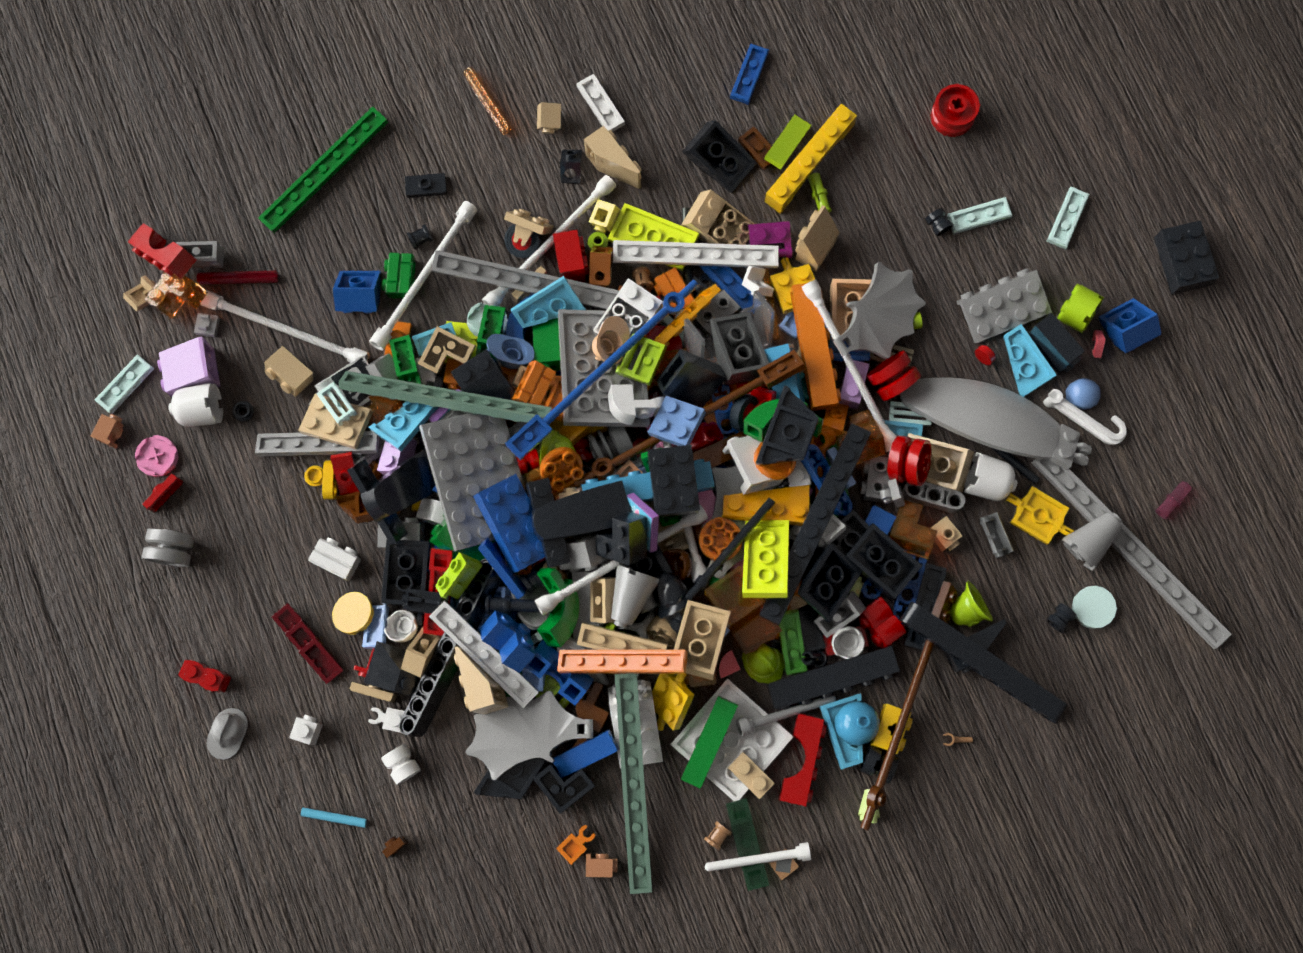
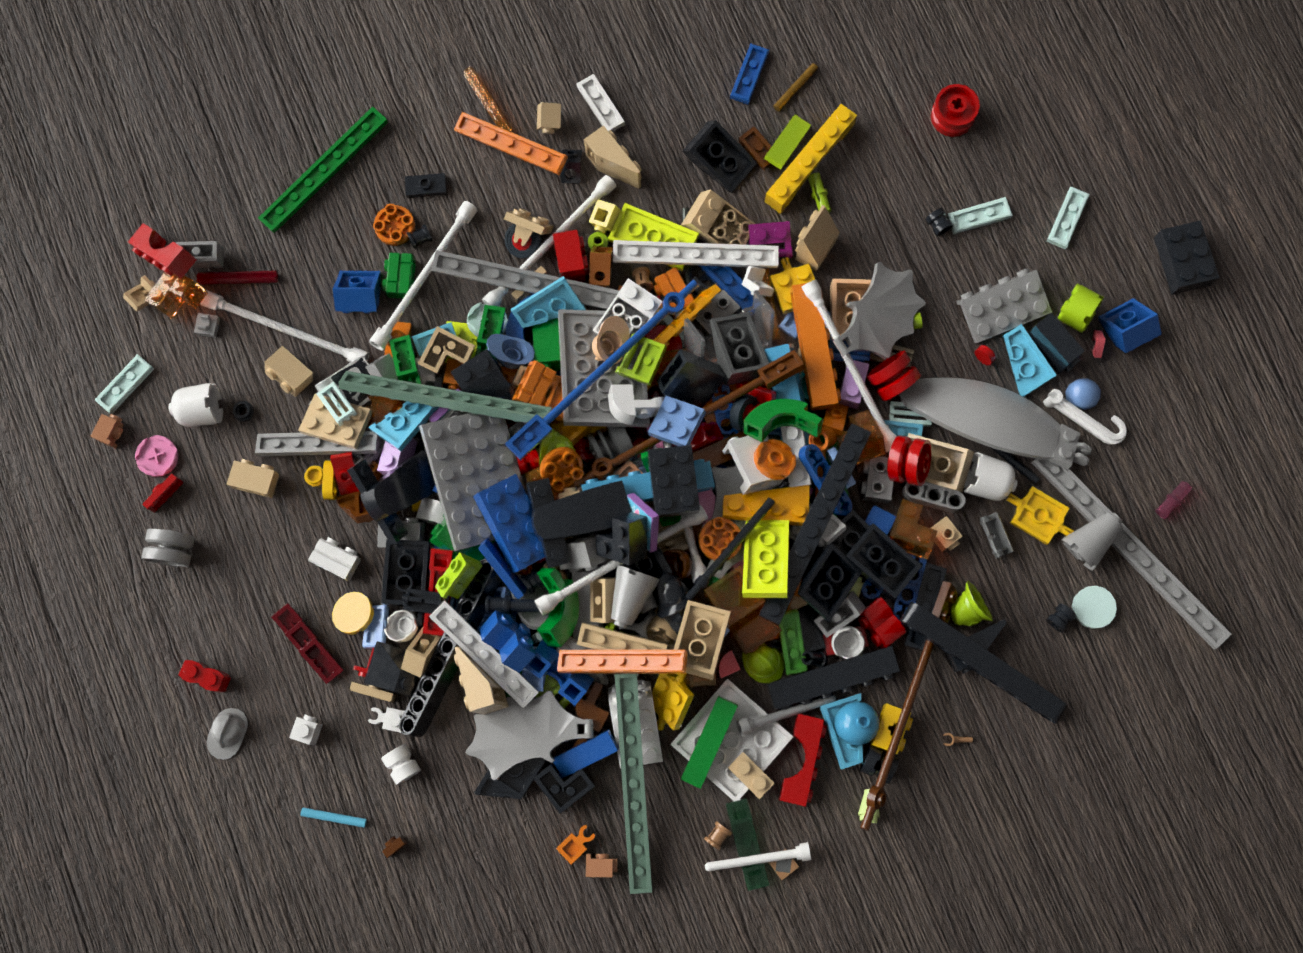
slope [157,337,220,397] -> none
black wing [756,385,819,466] -> none
light grey tile [880,479,905,508] -> none
none -> tan brick [226,459,279,498]
none -> orange tile [373,204,415,246]
none -> orange tile [454,112,568,176]
none -> pearl gold bar [773,63,818,111]

